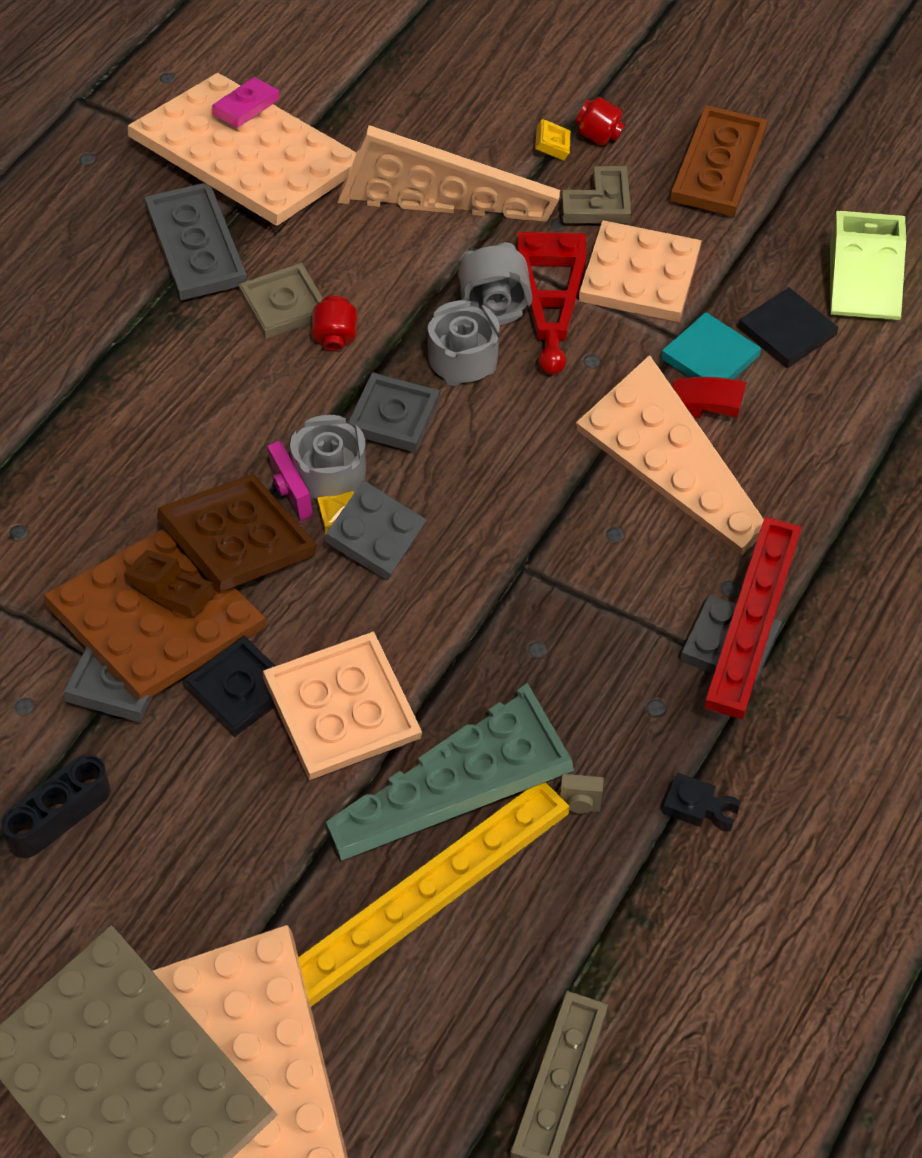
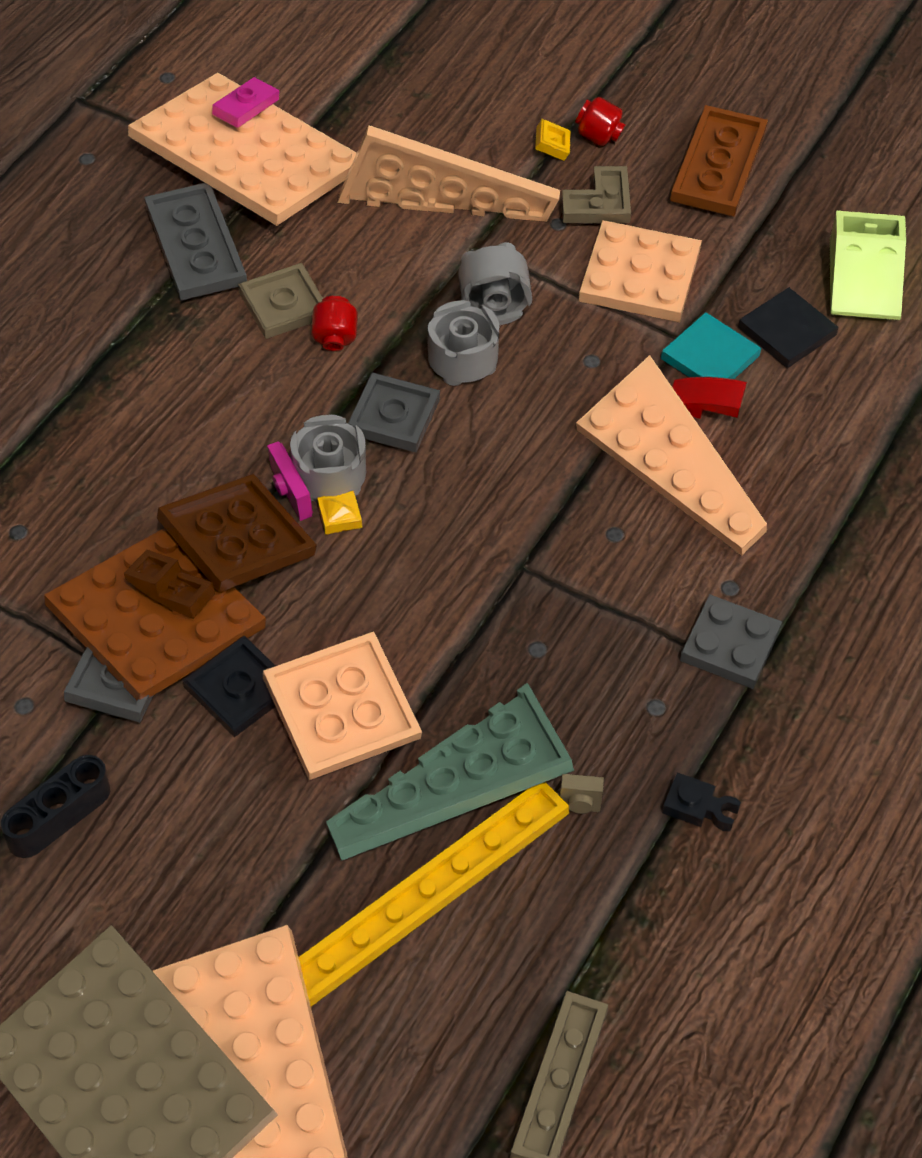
dark grey plate [323,480,427,581] -> none
red plate [517,232,586,375] -> none
red plate [704,517,802,720] -> none

